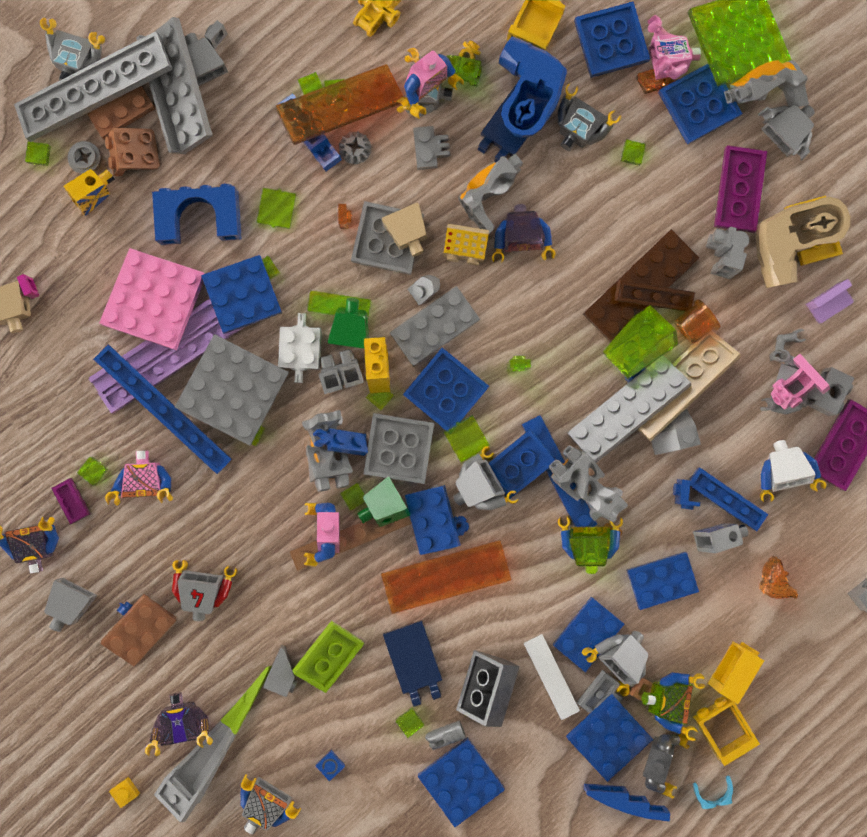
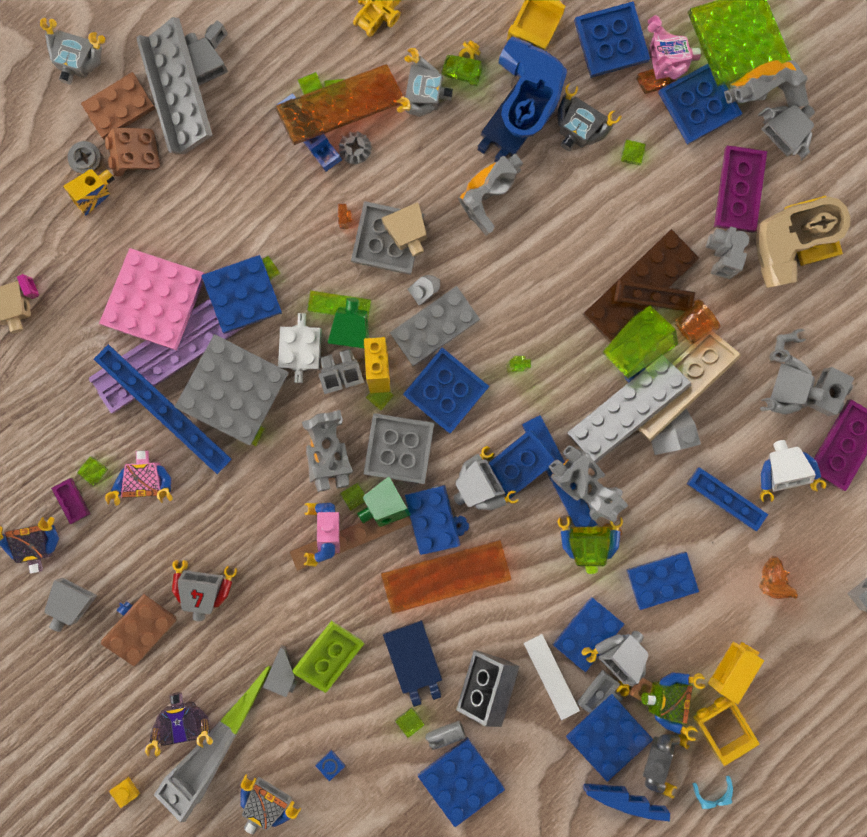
light grey plate [14,31,173,142] -> none
clear neon green tile [25,141,51,166] -> none
blue arch [152,184,242,245] -> none
clear neon green piece [257,188,296,229] -> none
blue plate [313,428,368,456] -> none
torso [404,51,464,119] -> none
light grey hinge [413,126,451,170] -> none
slope [443,224,489,265] -> none
clear neon green piece [443,415,489,462] -> none
clear purple torso [492,204,556,263] -> none
blue bracket [673,479,701,510] -> none
light grey torso [693,523,748,553] -> none
bright pink tile [770,354,830,410] -> none
lavender panel [806,279,854,324] -> none

